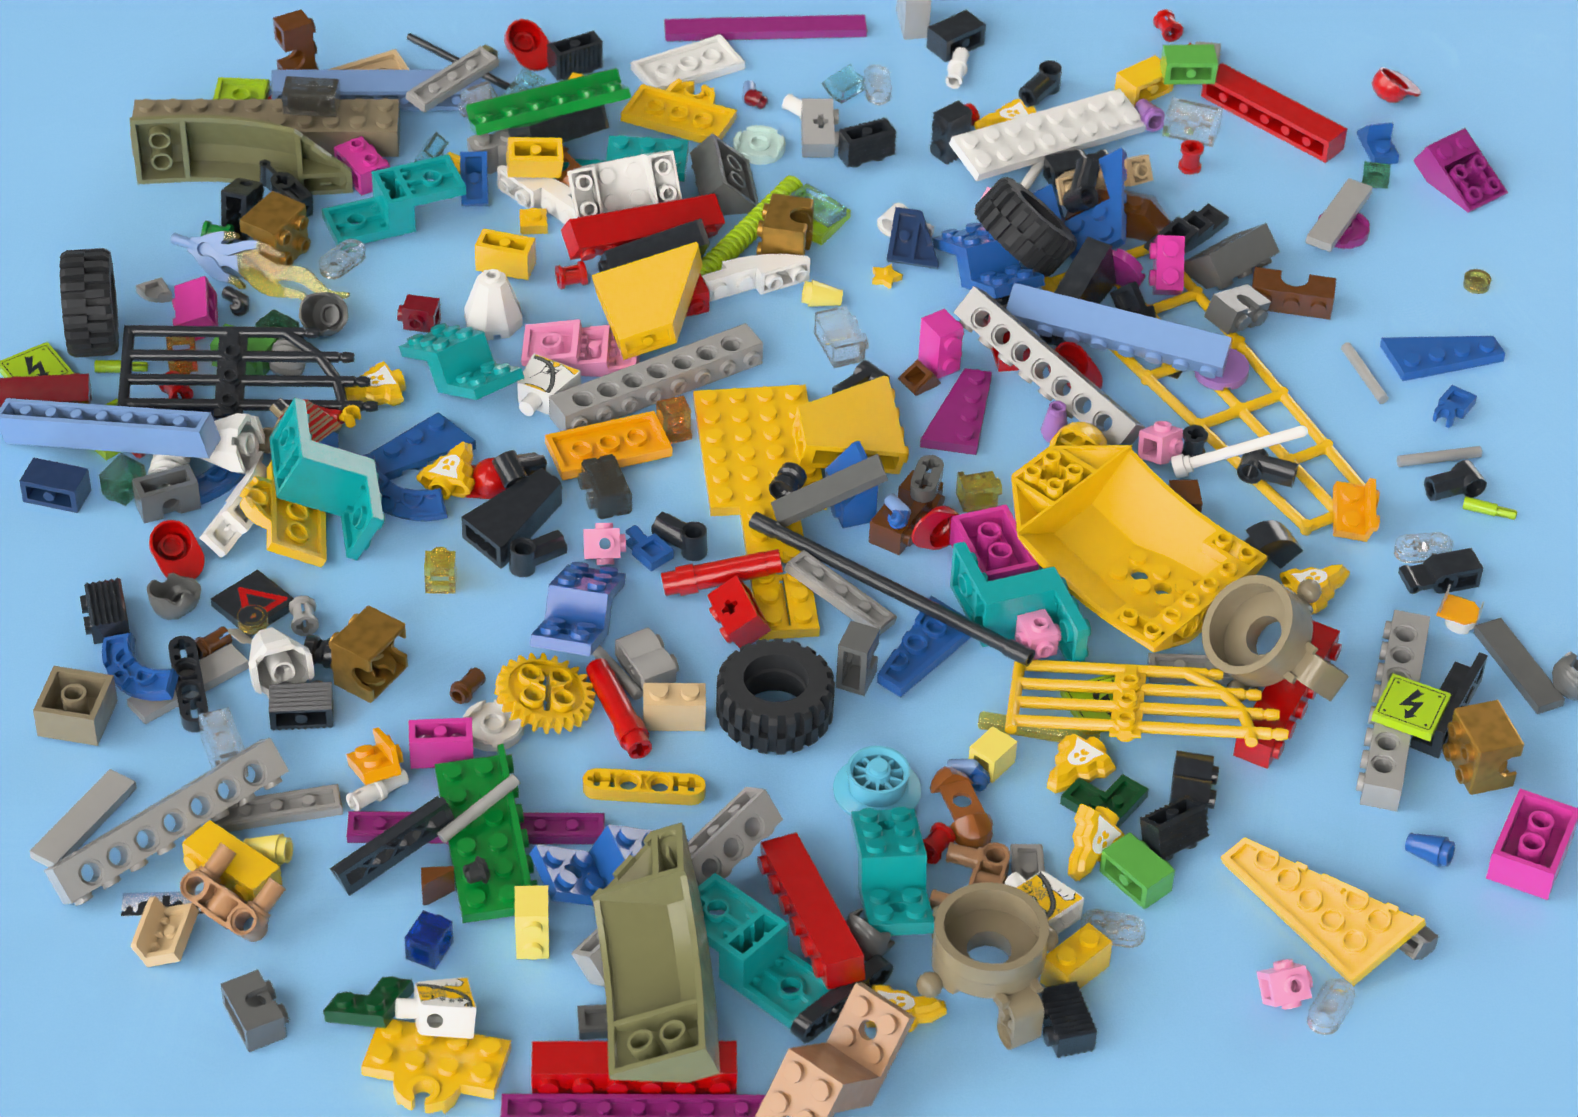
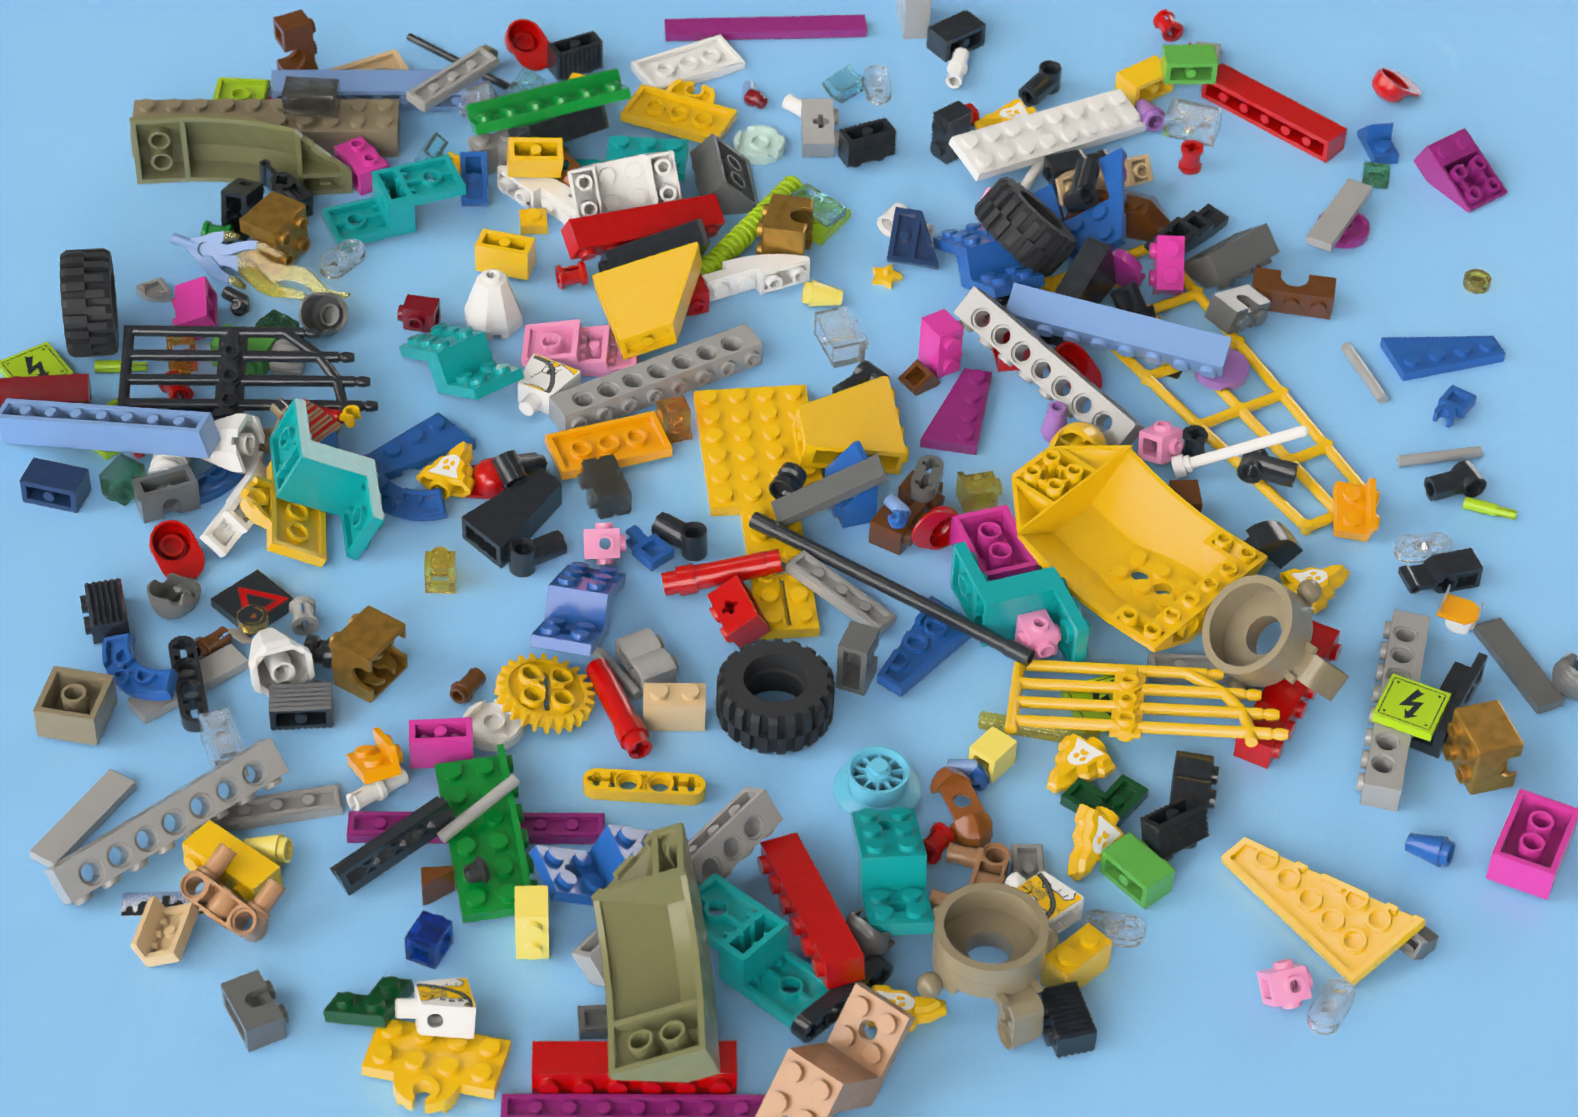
yellow rock [345,361,406,406] -> none

